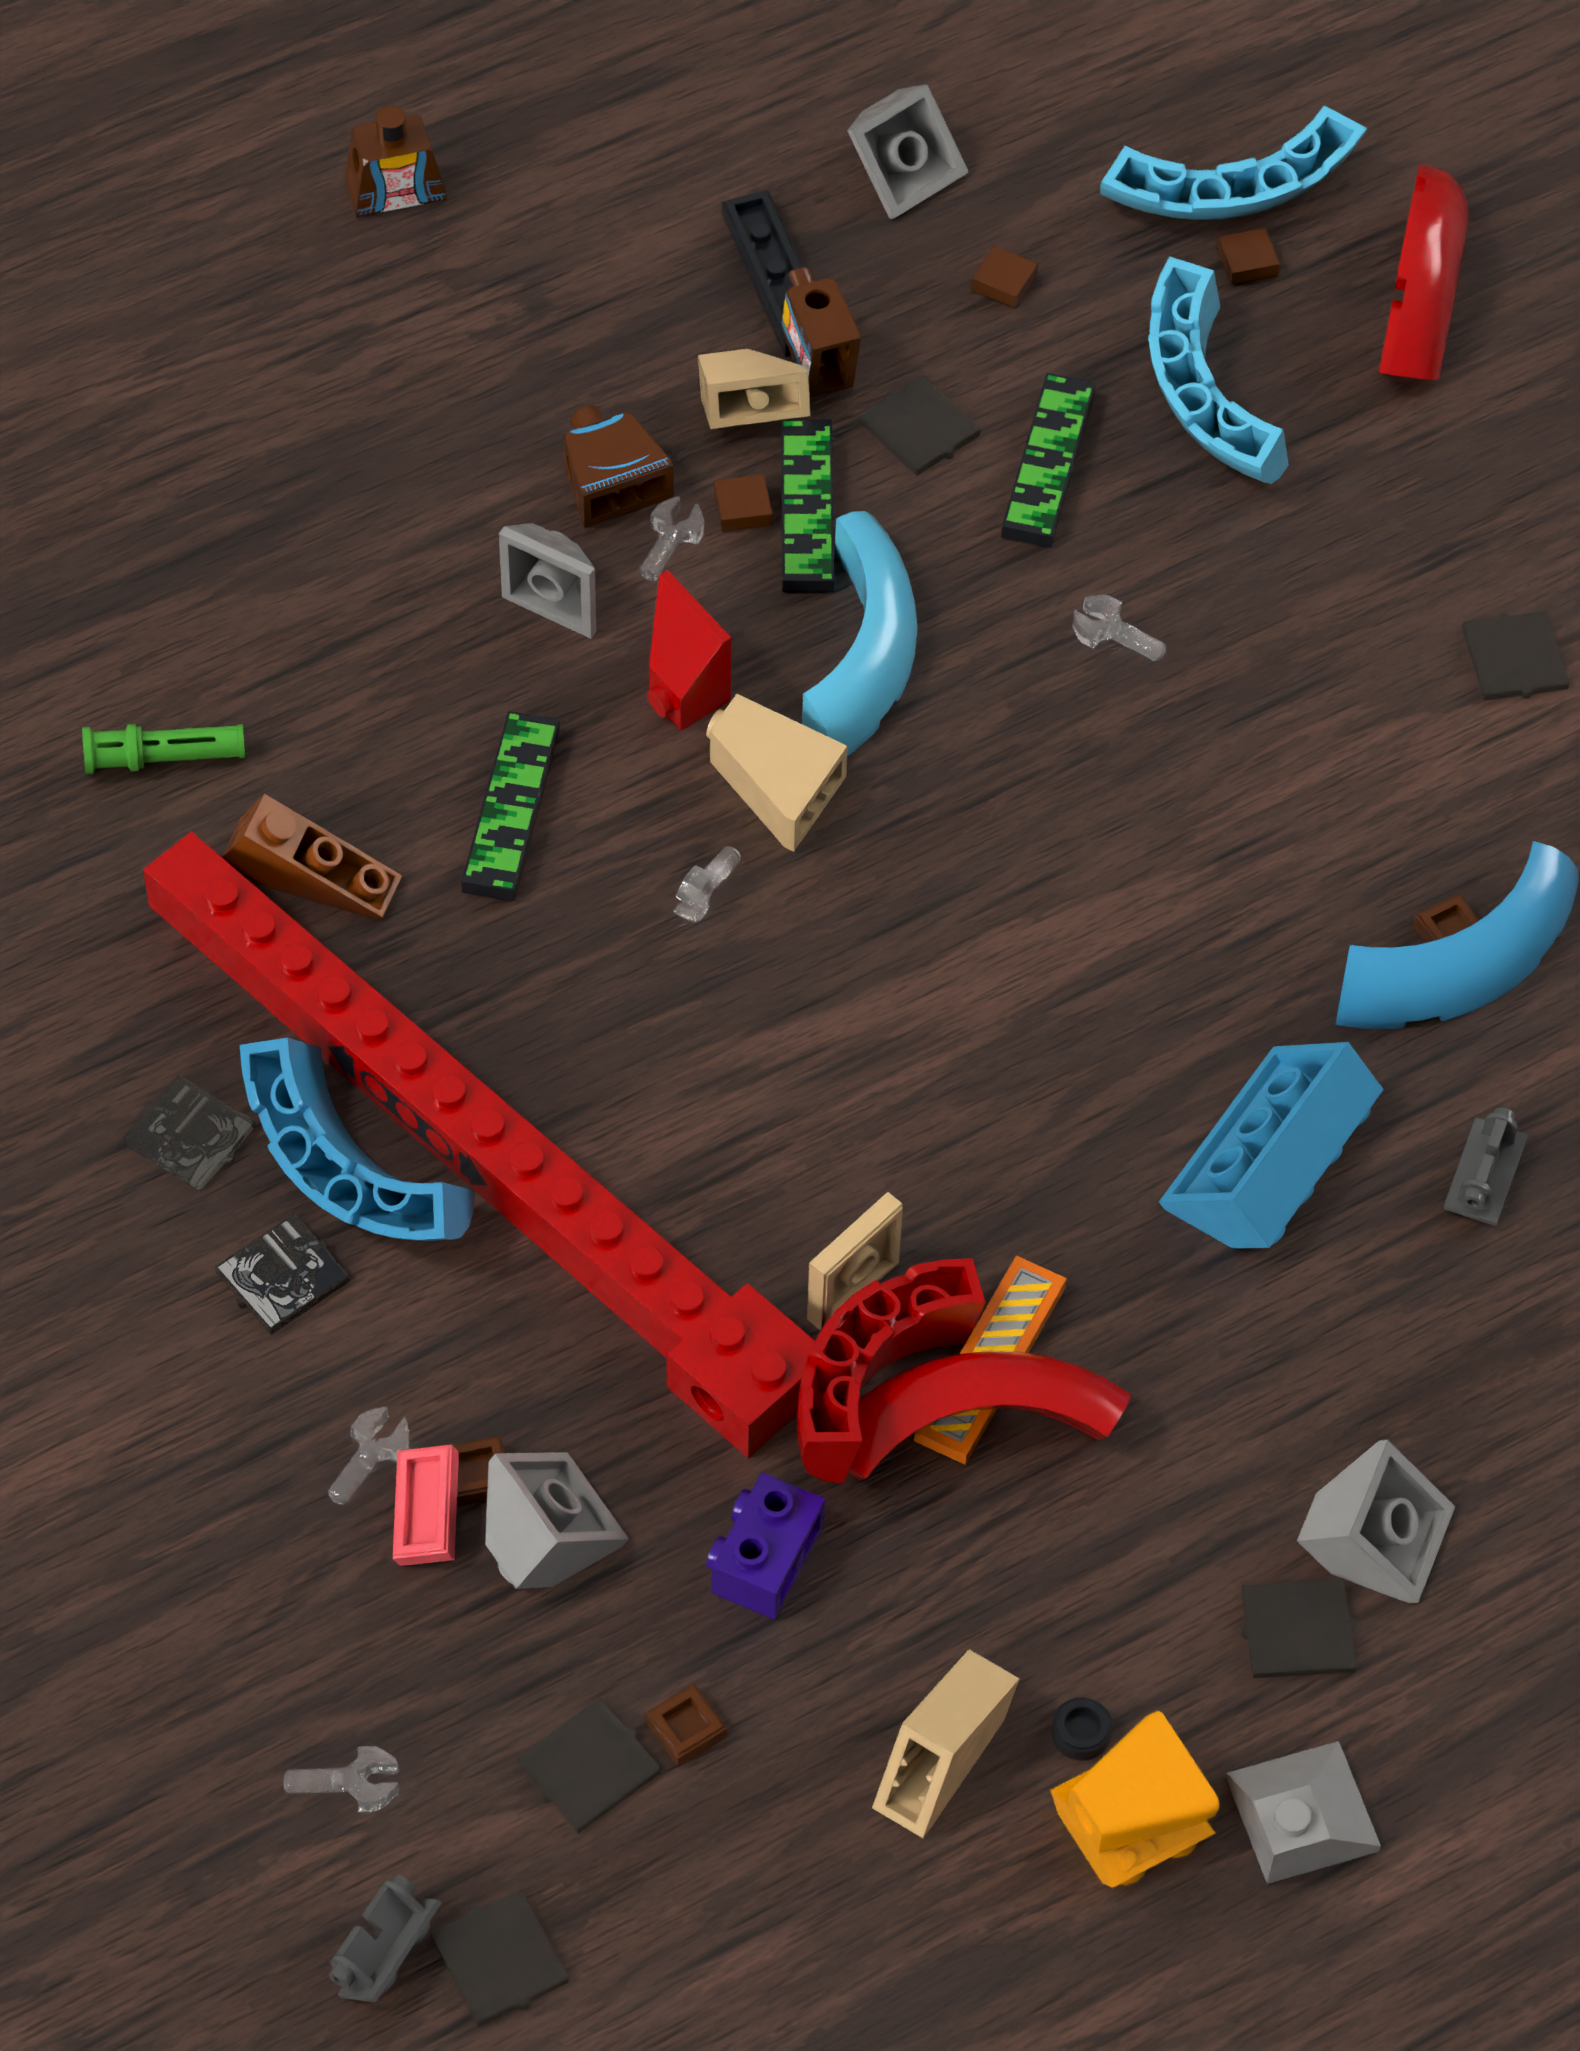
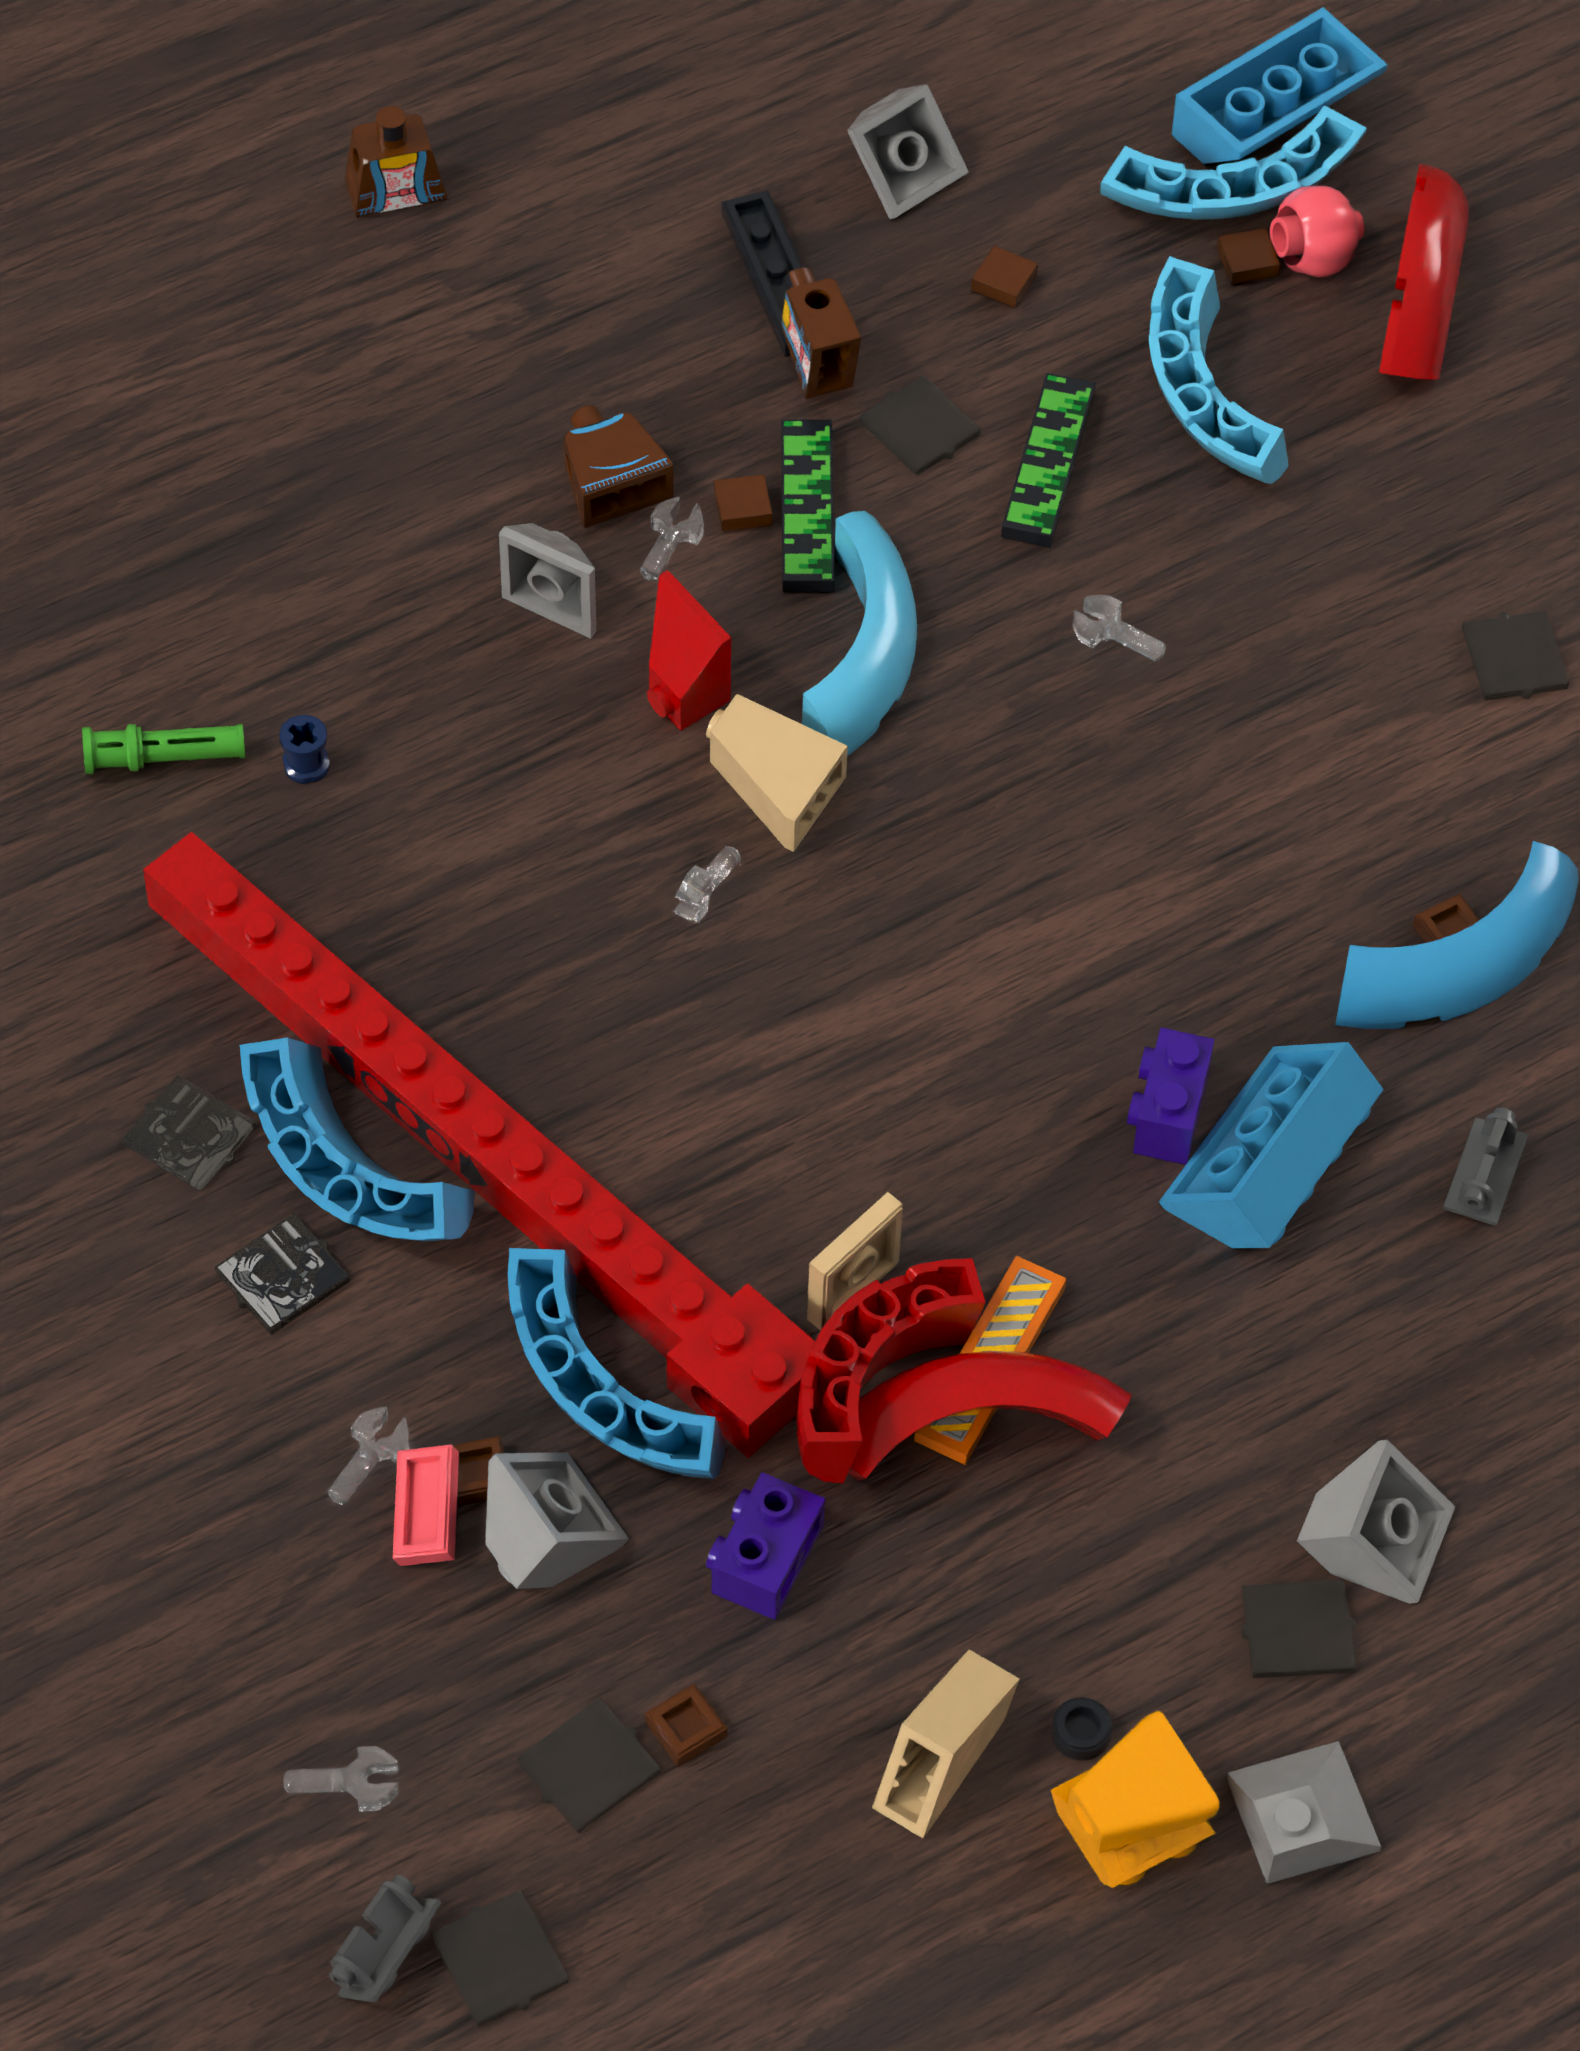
dark orange slope [222,793,402,921] -> none
tile [461,711,560,901] -> none
tan slope [698,349,810,429] -> none
none -> dark blue bush [279,715,330,784]
none -> dark azure brick [508,1248,726,1479]
none -> dark purple brick [1127,1027,1215,1165]
none -> dark azure slope [1172,7,1388,164]
none -> coral plant [1270,186,1364,278]

